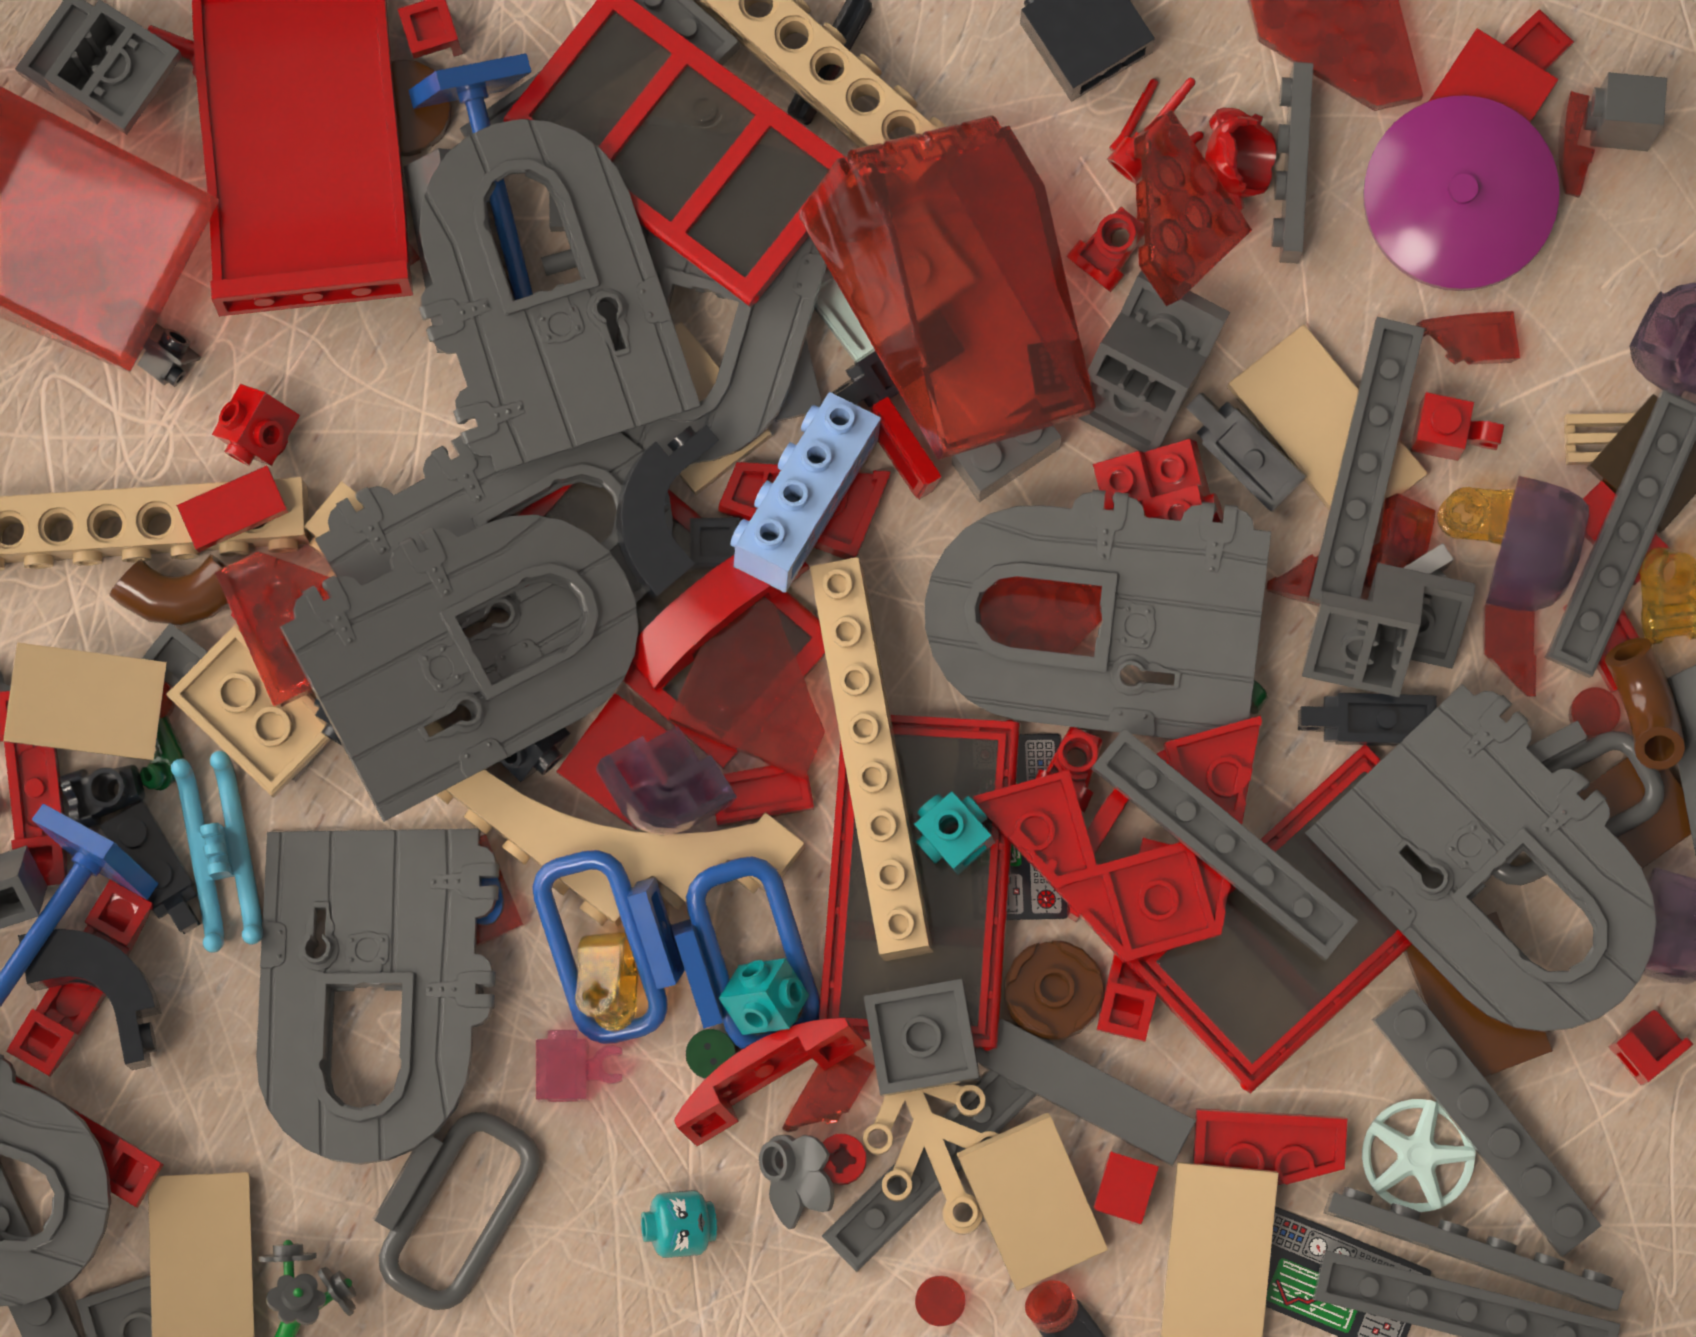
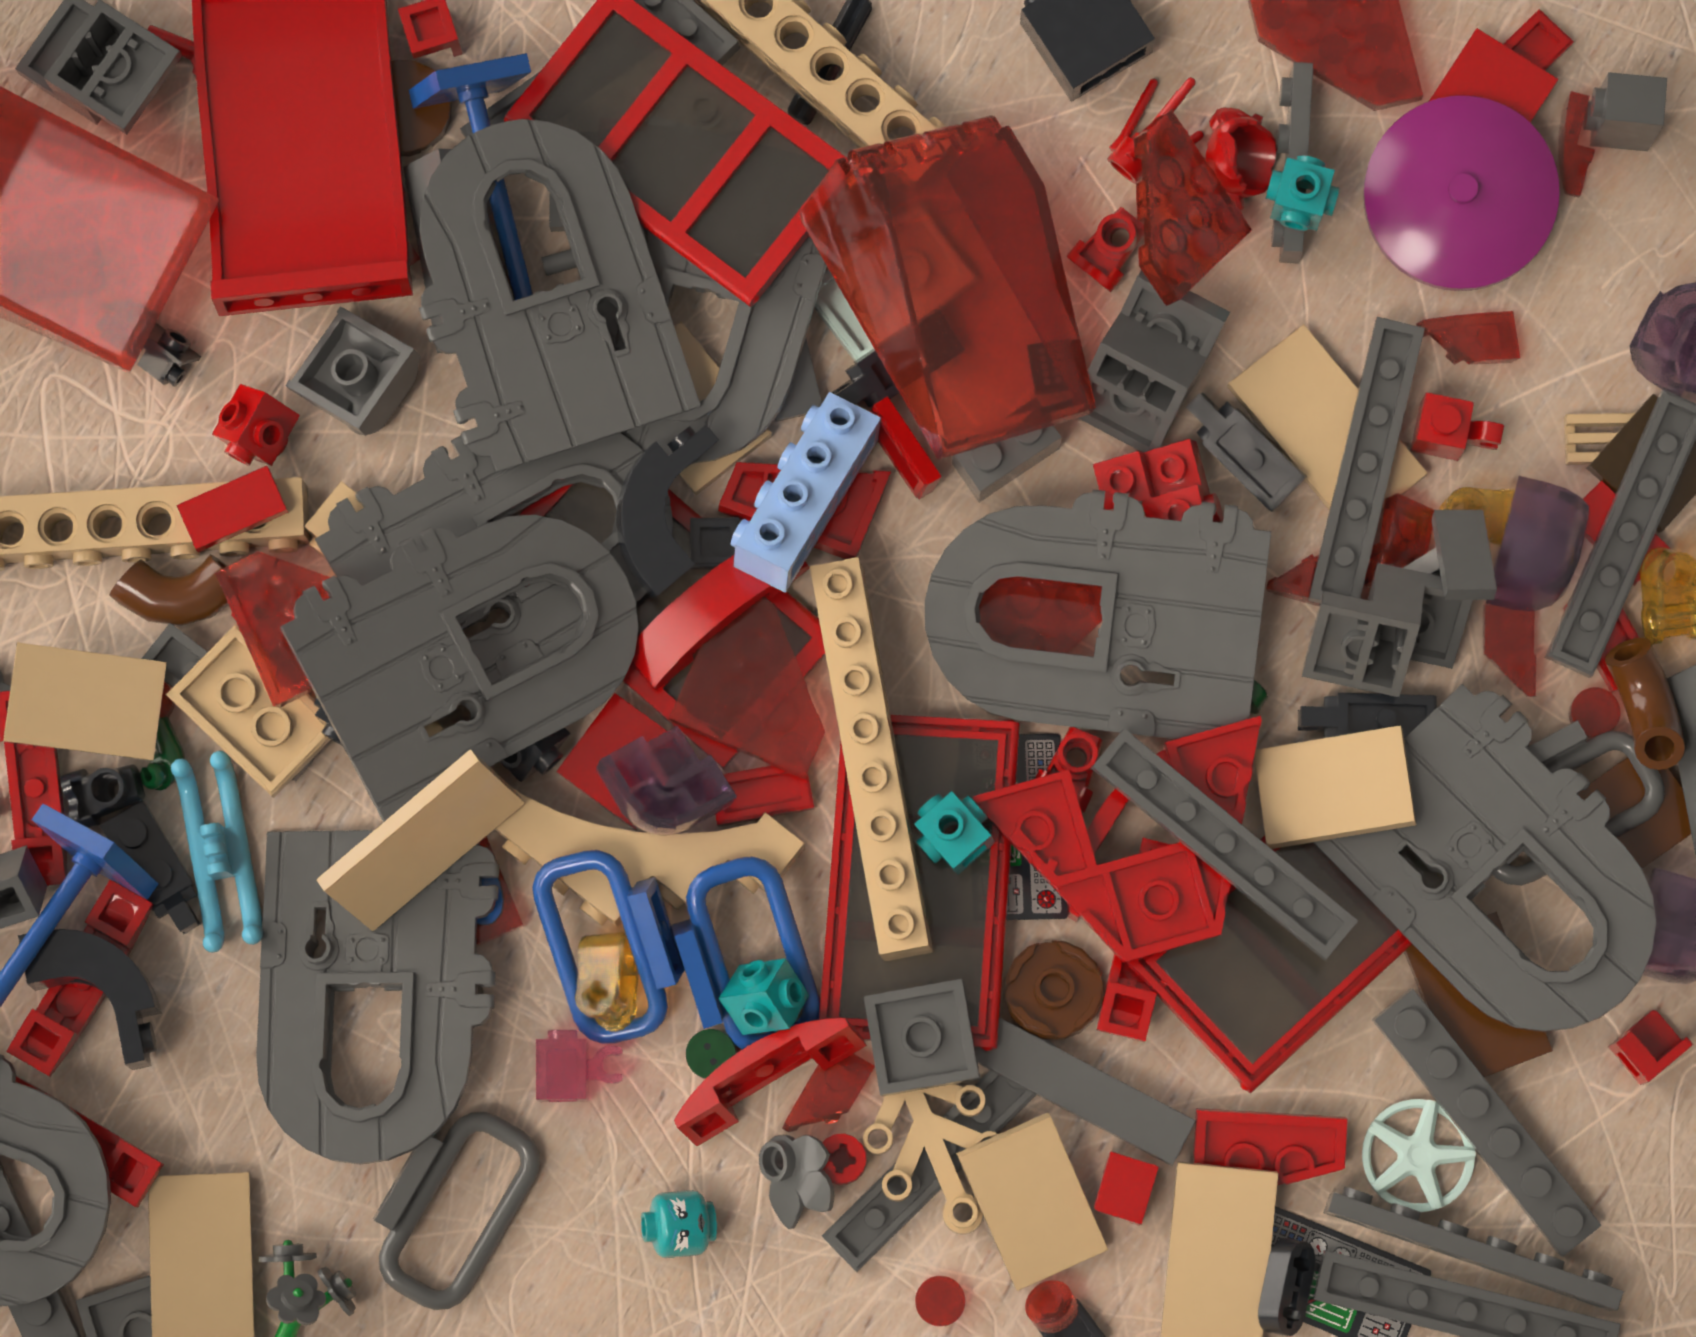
none -> dark grey slope [285,306,421,436]
none -> tan tile [317,749,525,931]
none -> tan tile [1254,725,1417,849]
none -> black beam [1258,1238,1316,1336]
none -> teal brick [1265,156,1340,231]
none -> dark grey tile [1431,510,1497,600]

